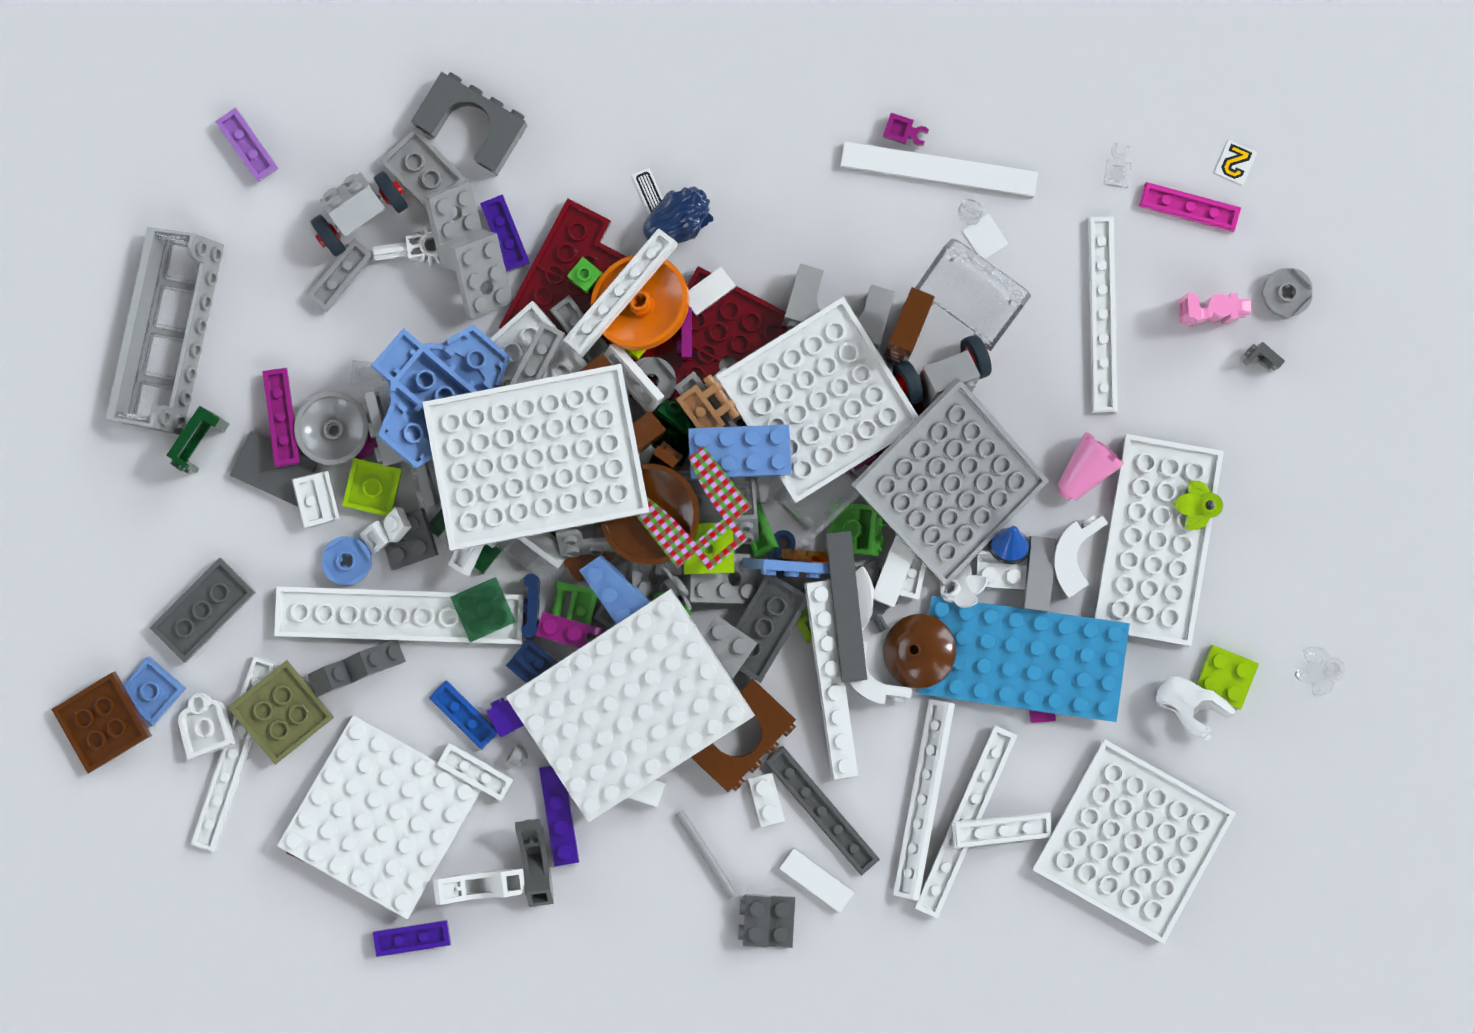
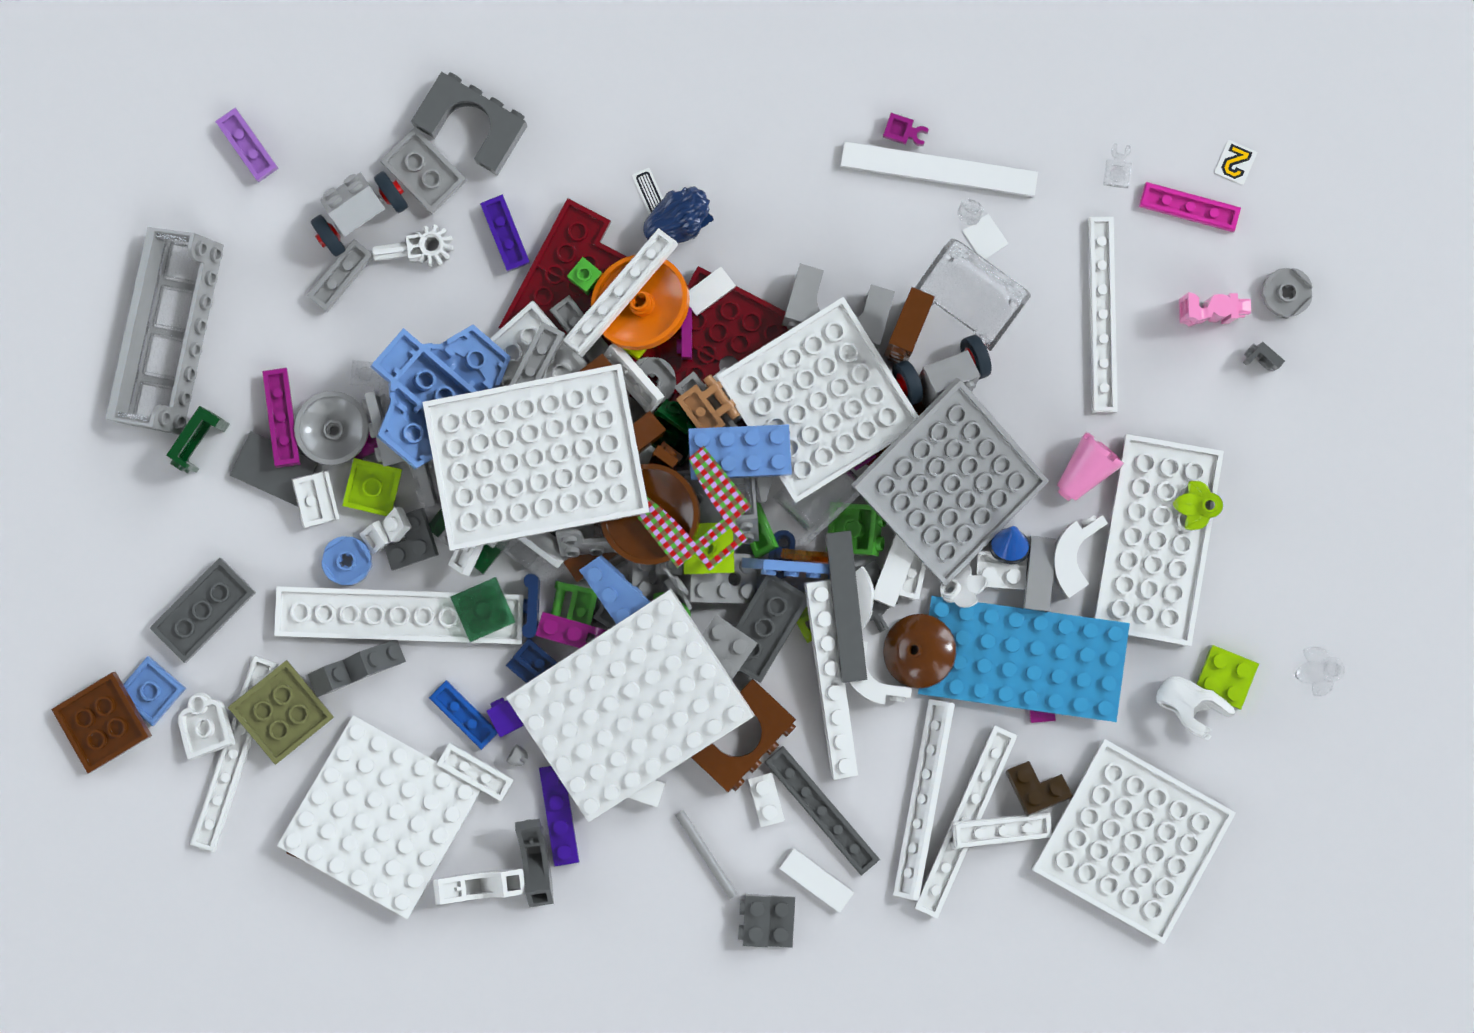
dark purple plate [373,920,451,957] -> none
light grey bracket [424,181,513,319] -> none
none -> dark brown plate [1005,761,1073,817]

